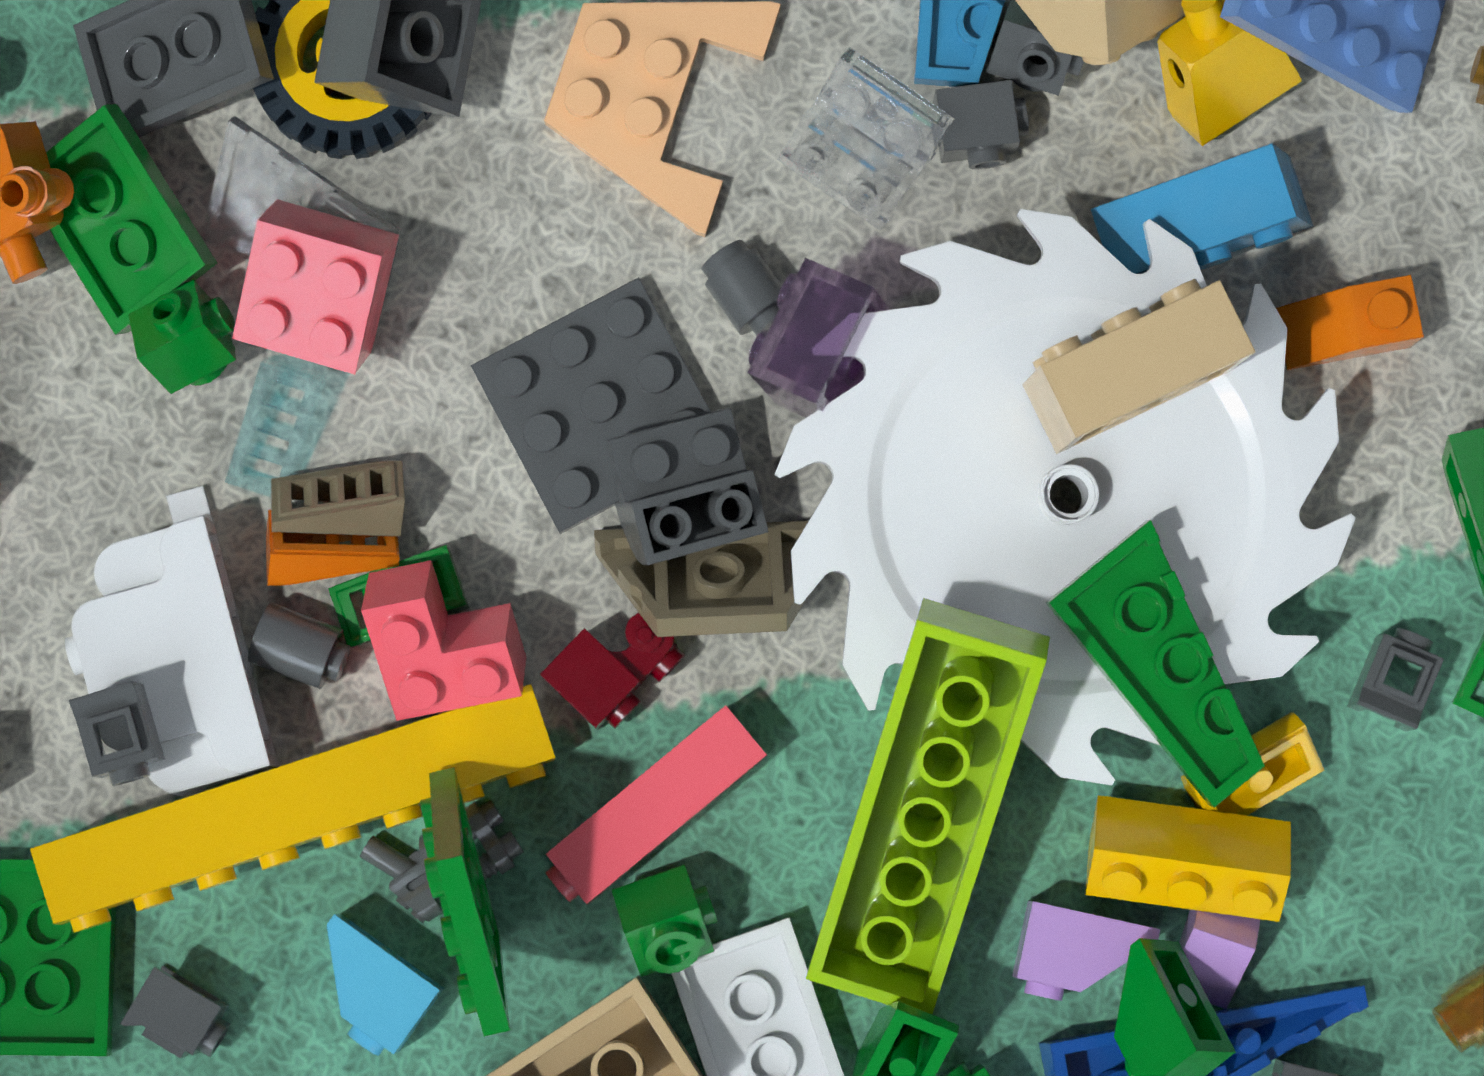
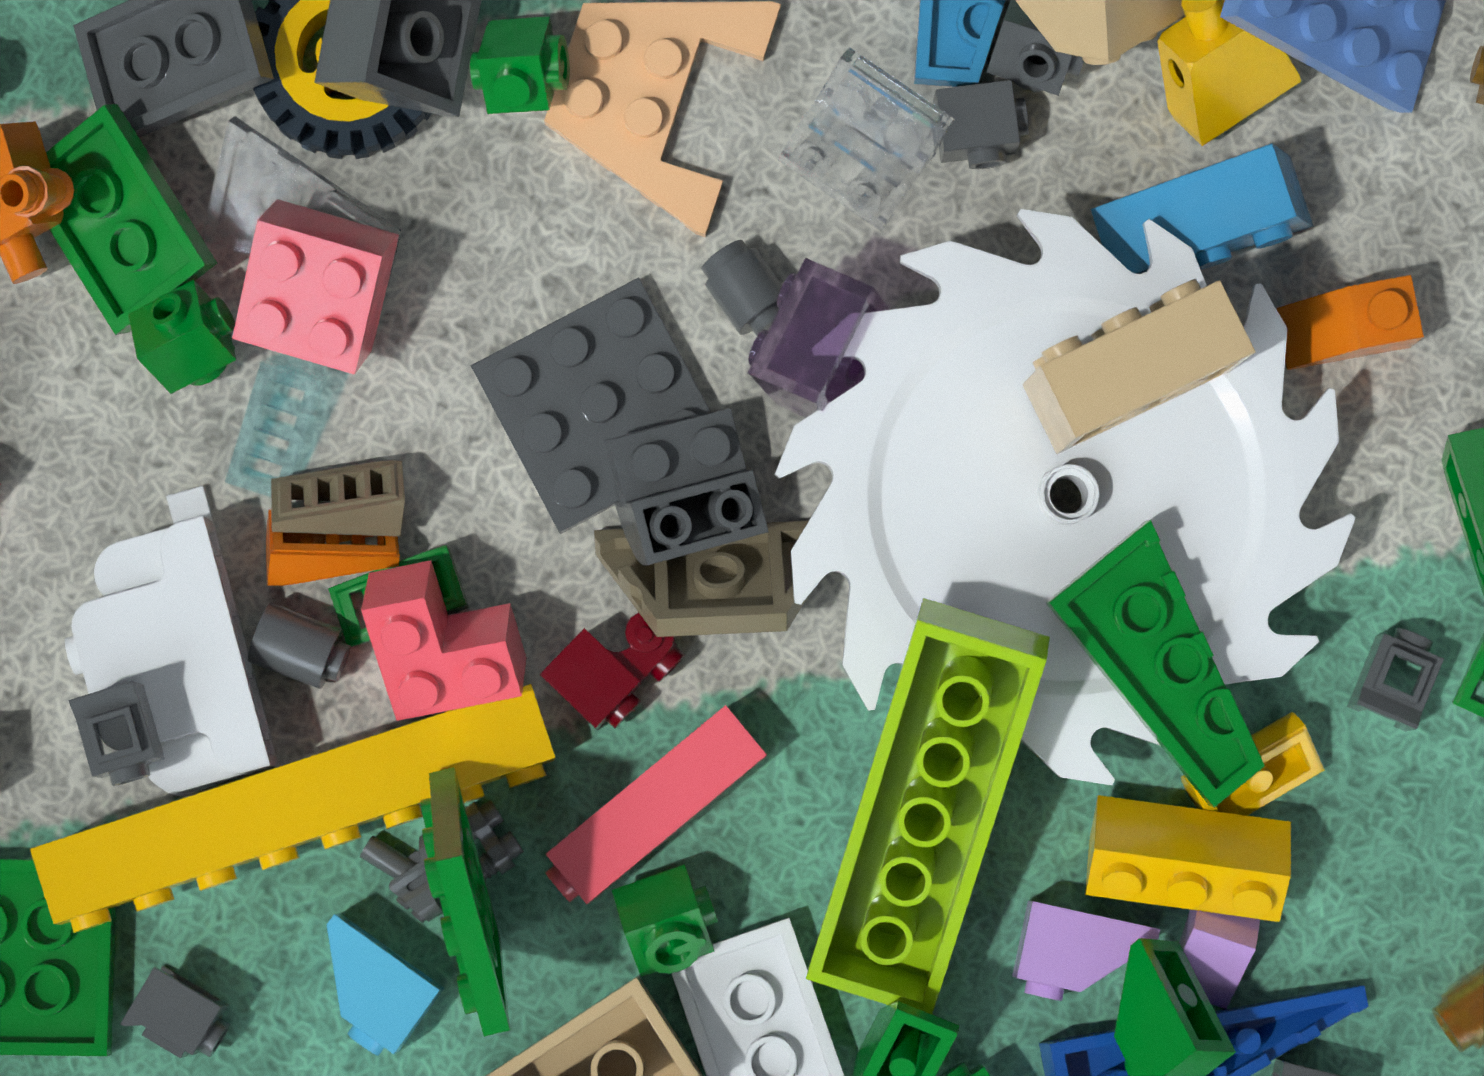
none -> green brick [470,16,570,114]

